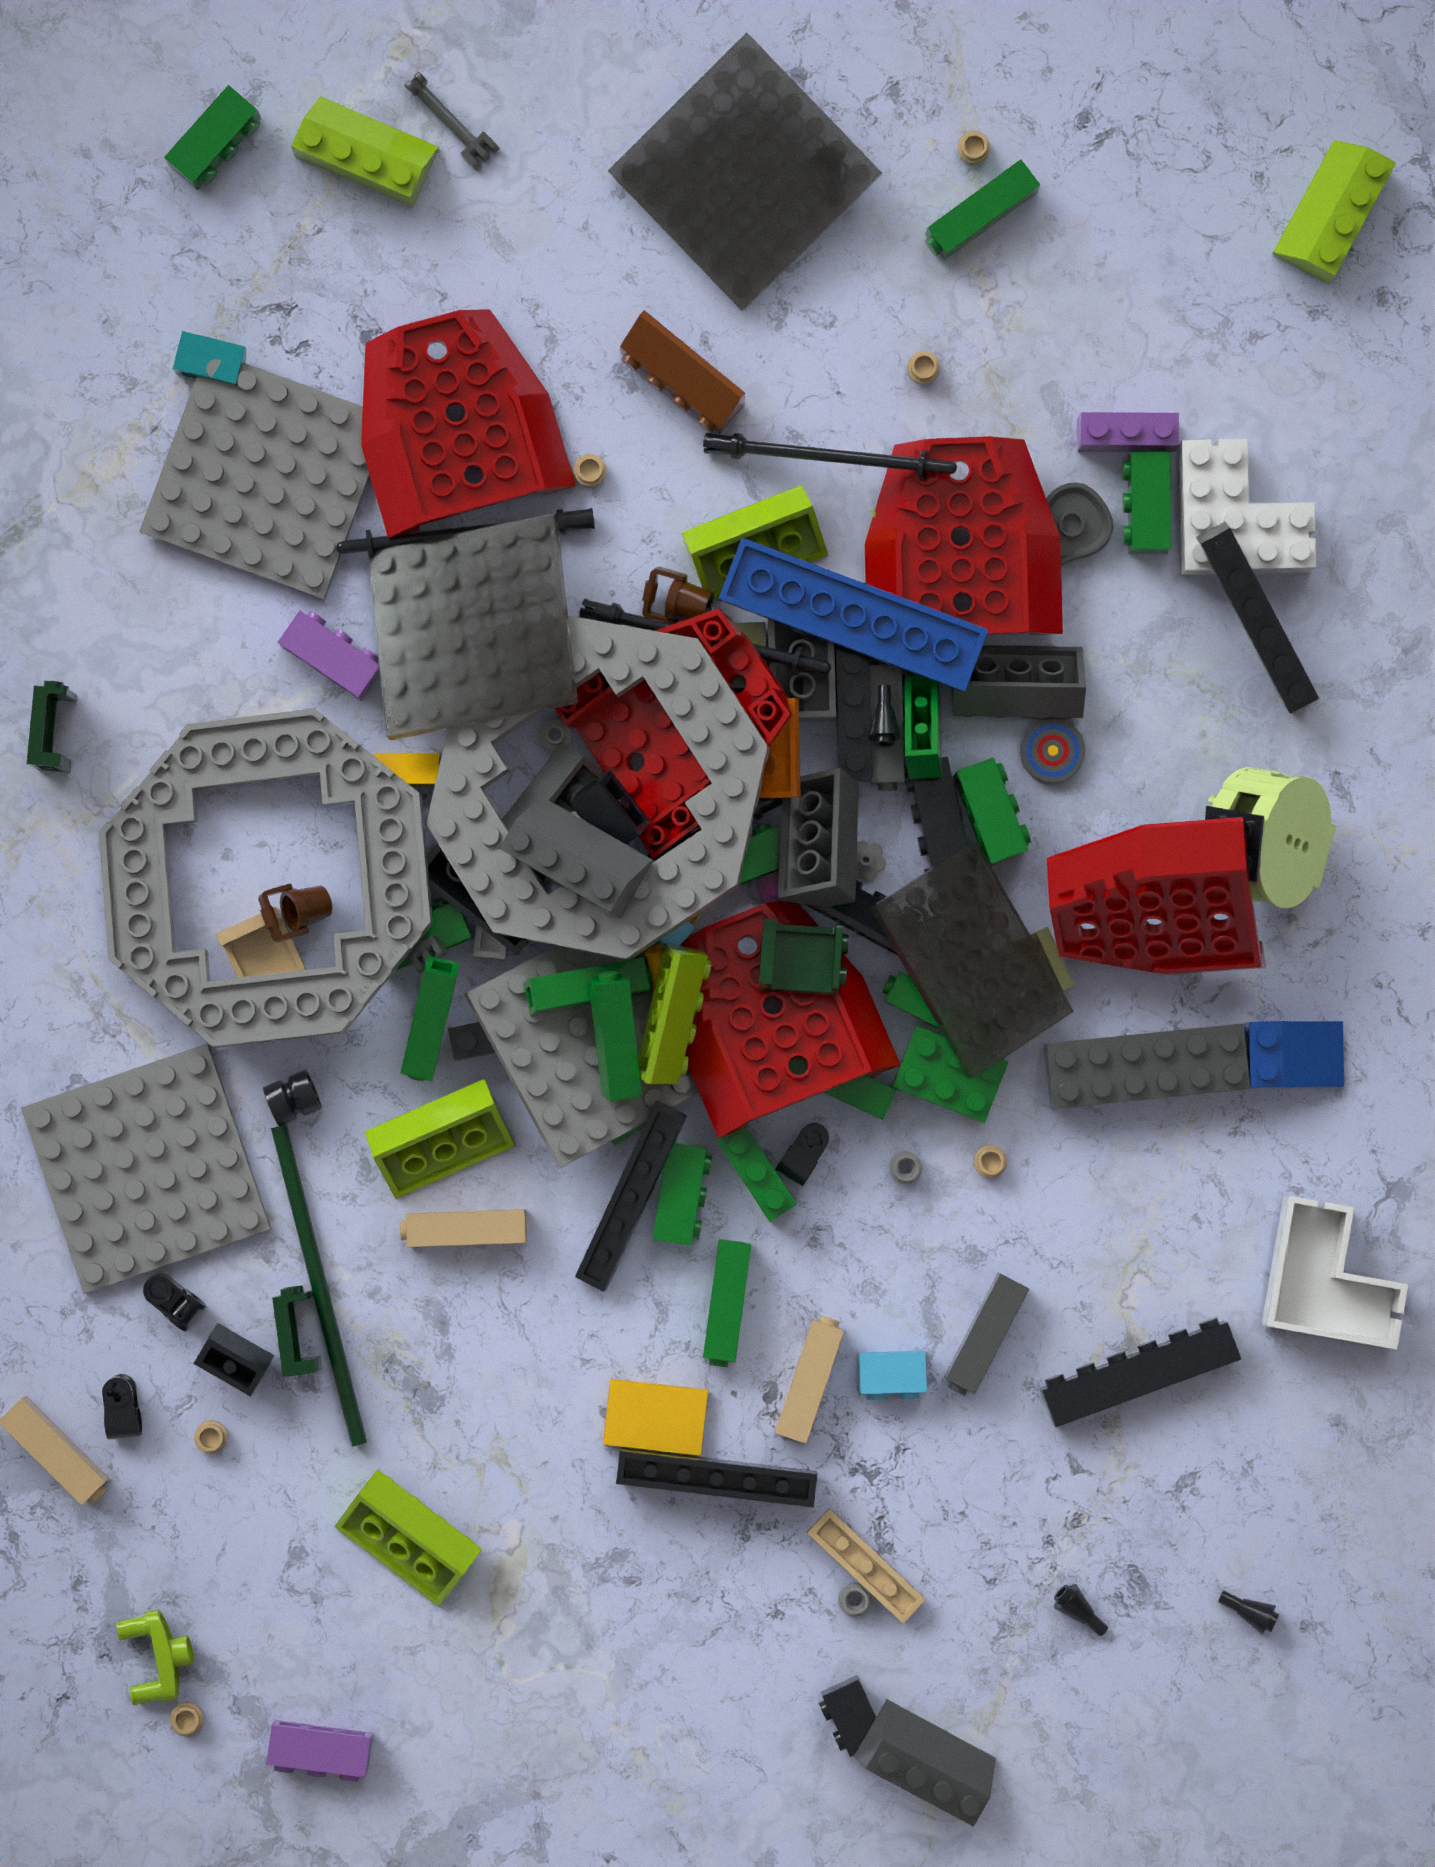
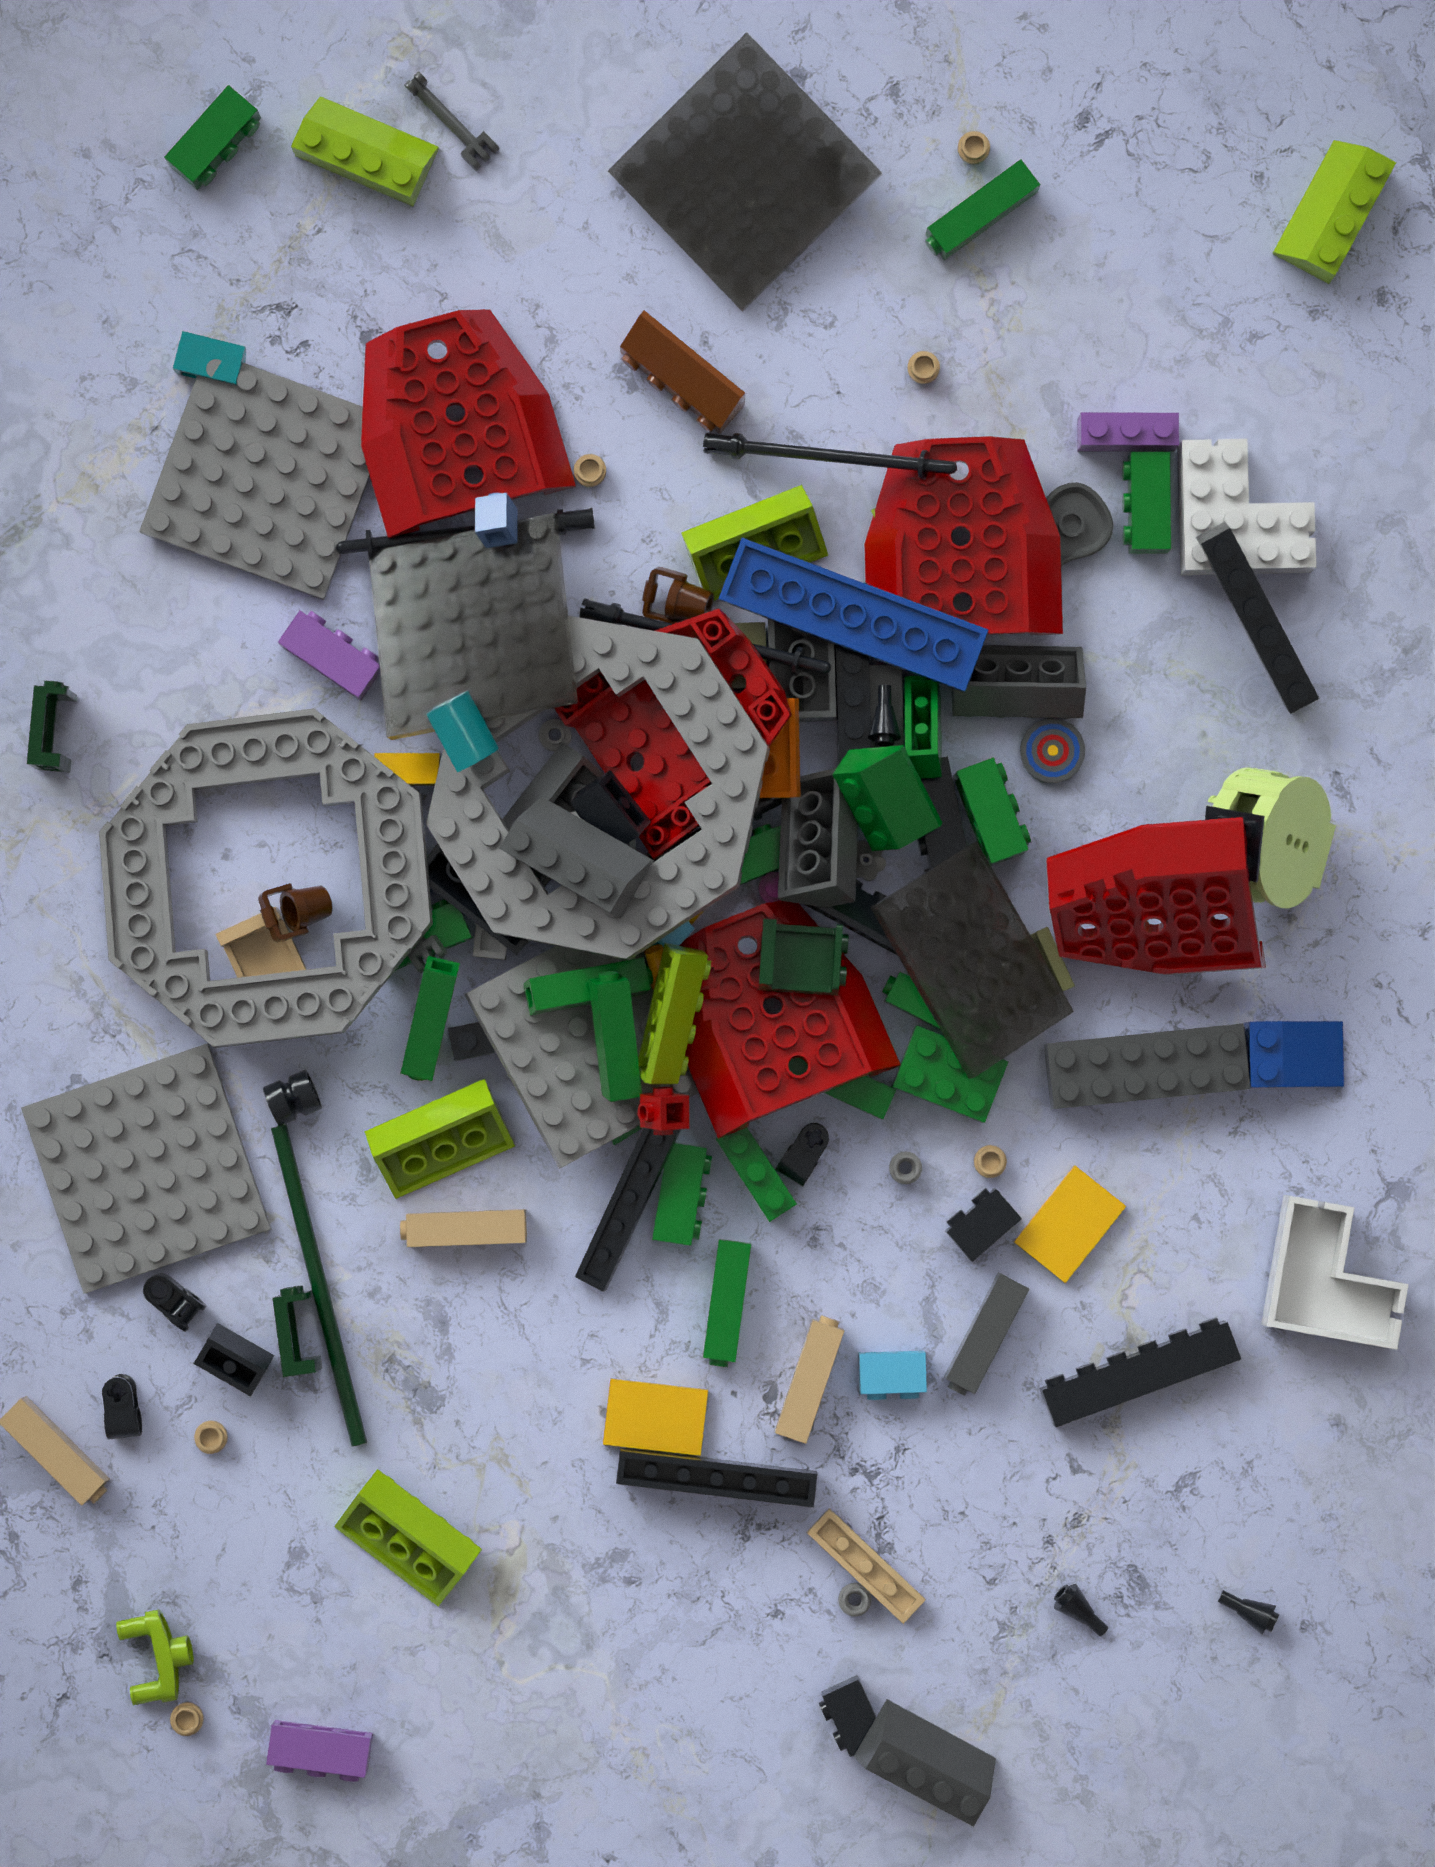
none -> teal brick [426,690,499,773]
none -> brick [475,492,518,548]
none -> red brick [638,1087,690,1135]
none -> green slope [832,745,943,851]
none -> black brick [945,1188,1022,1262]
none -> yellow tile [1013,1165,1126,1283]

